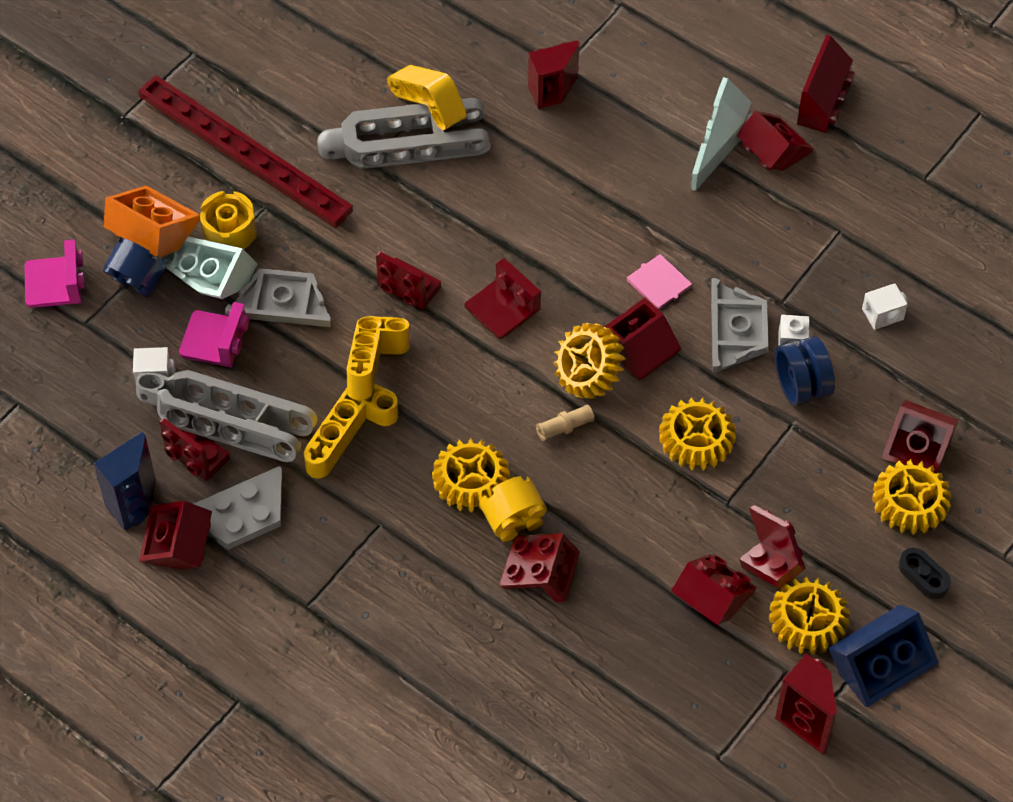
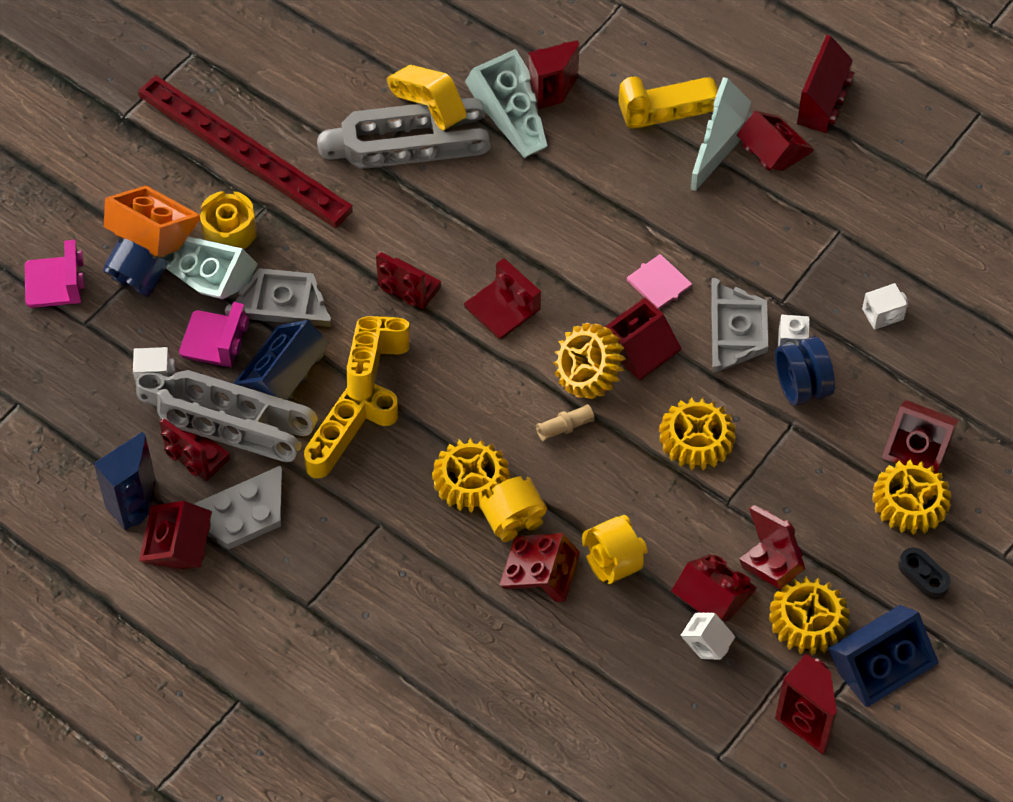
none -> dark blue slope [233,320,329,401]
none -> light aqua wedge [465,49,547,158]
none -> yellow brick [582,515,648,584]
none -> yellow beam [619,76,719,129]
none -> white brick [680,613,735,660]

